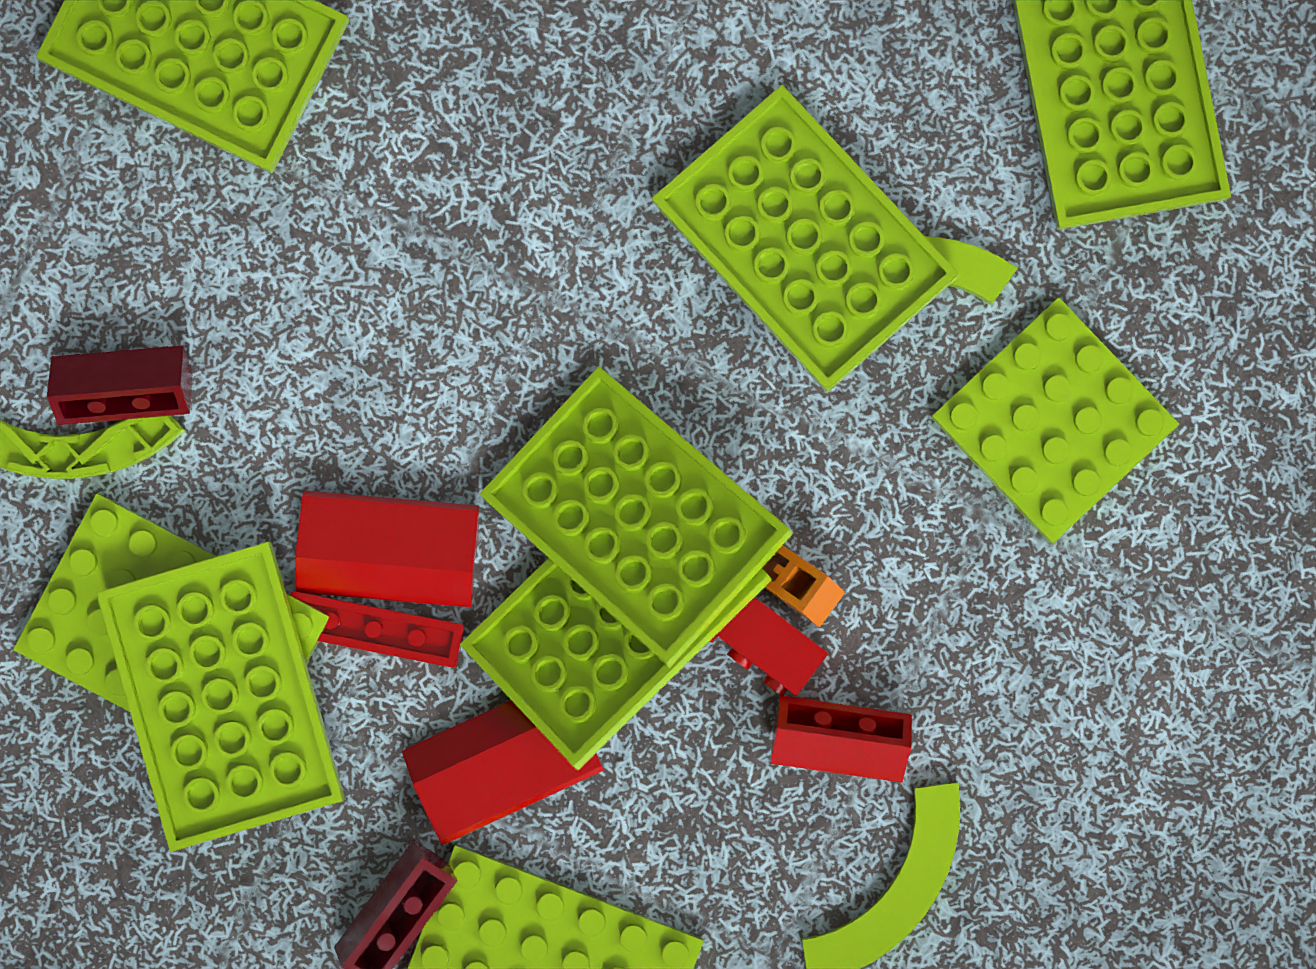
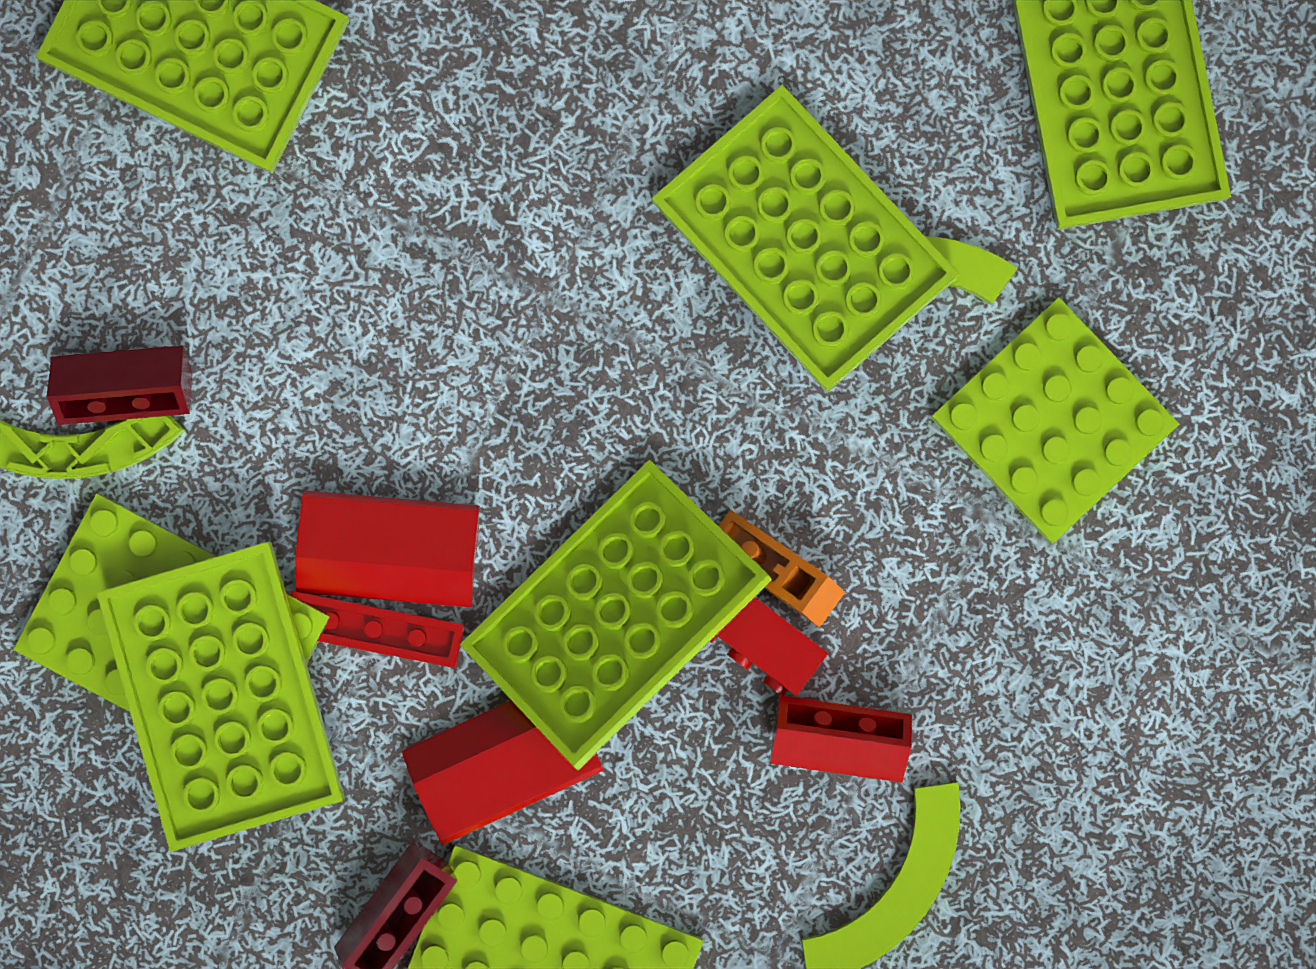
lime plate [479,366,792,668] -> none

